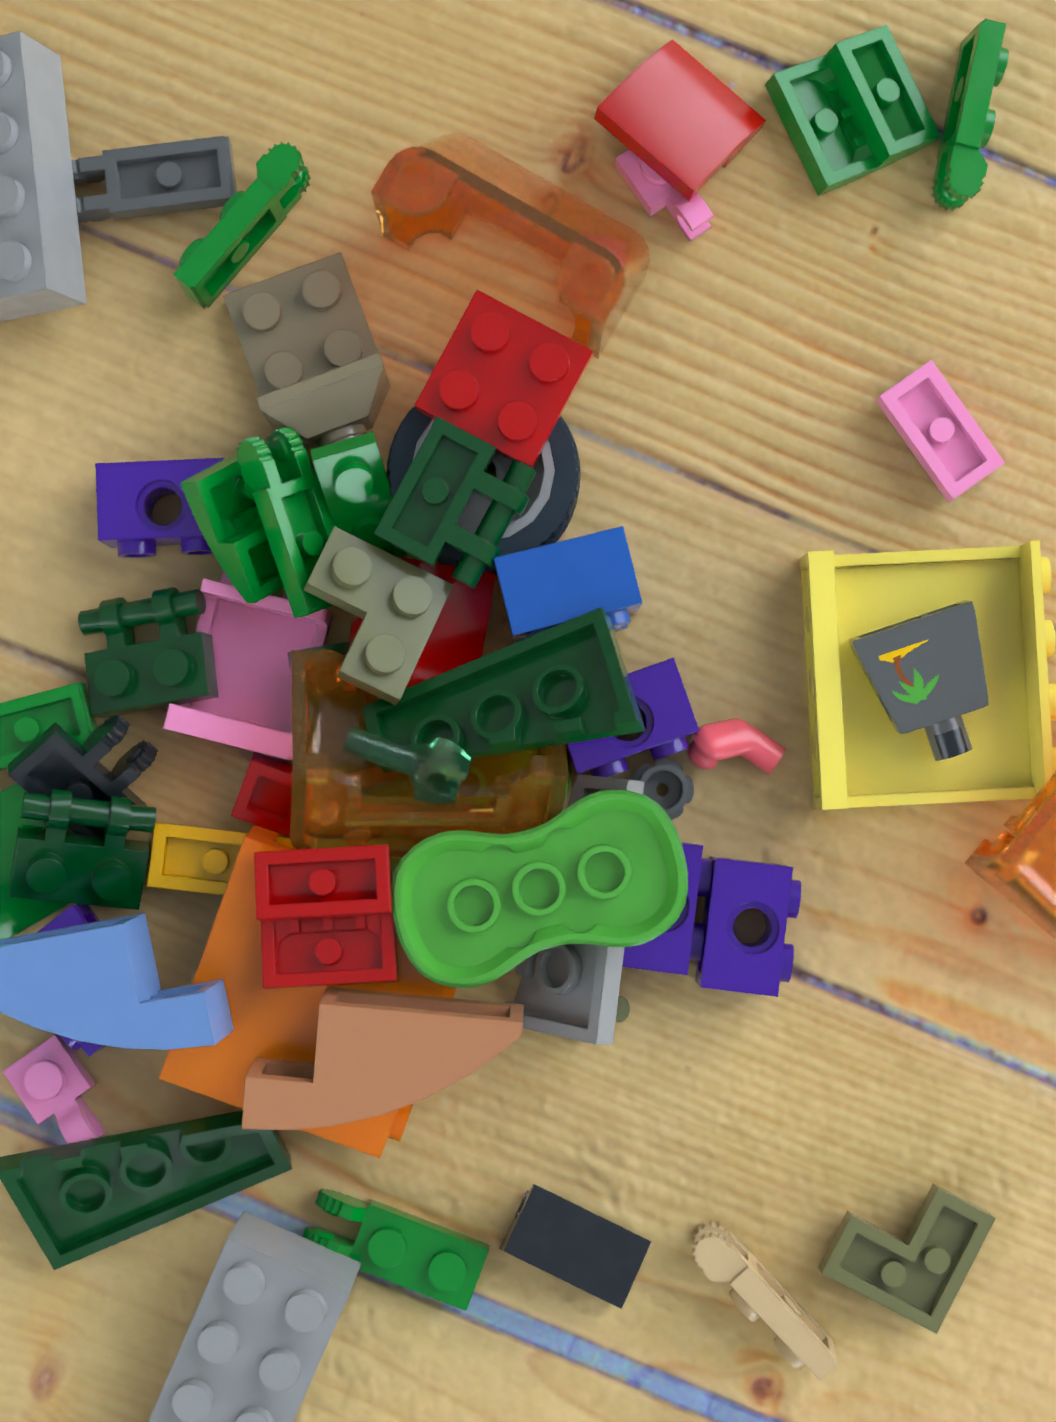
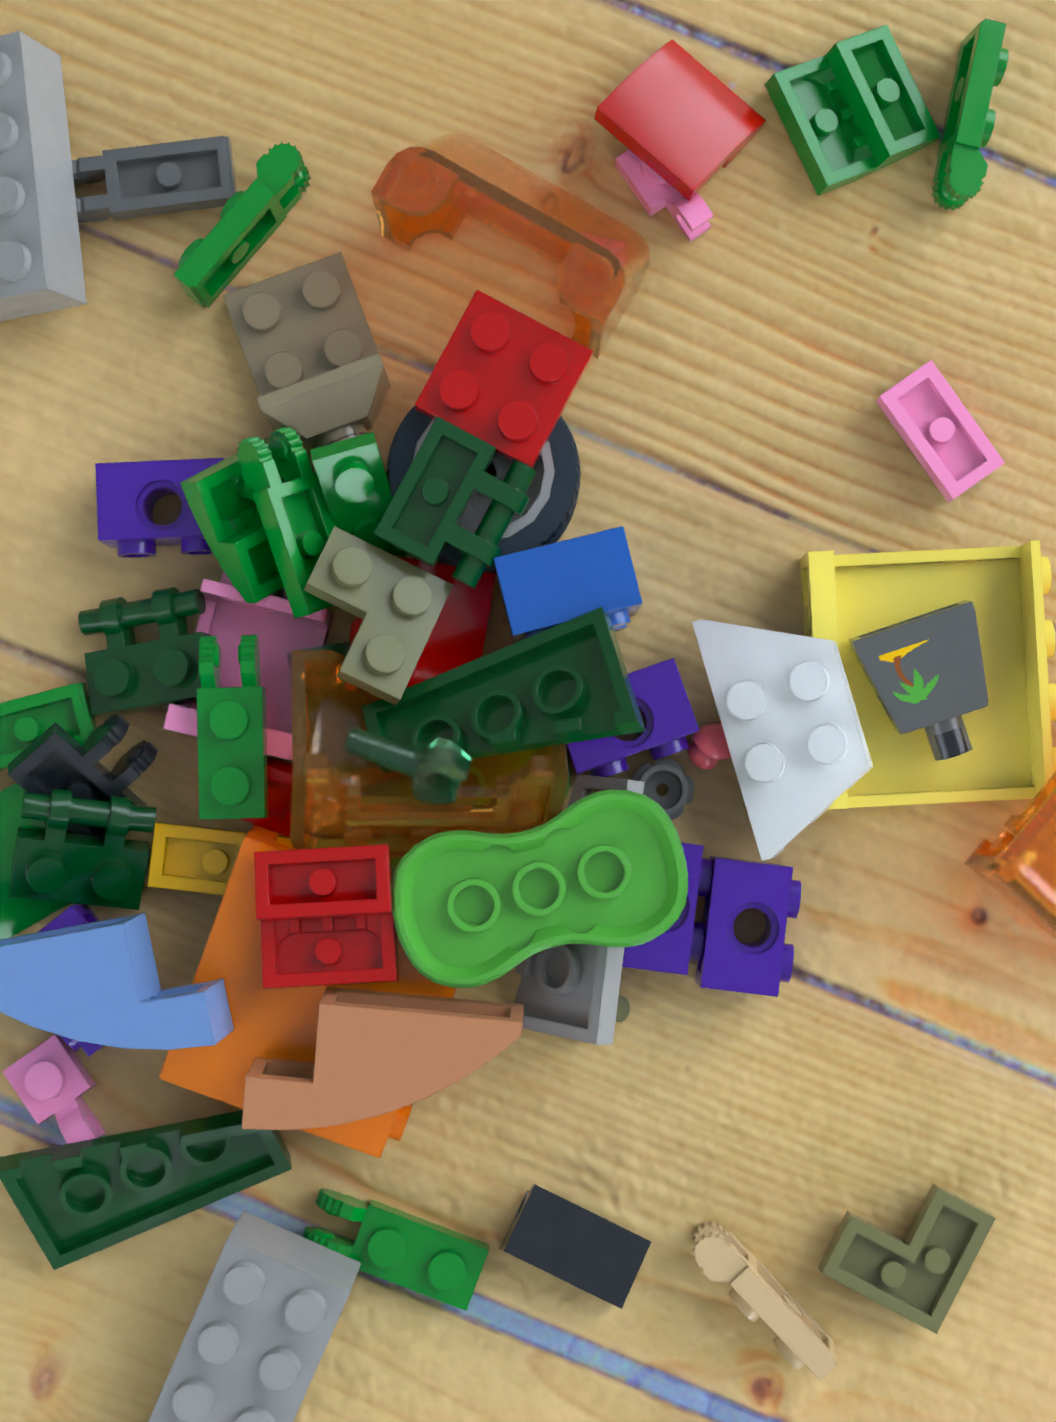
none -> green hinge [197,635,268,820]
none -> white wing [692,619,873,861]

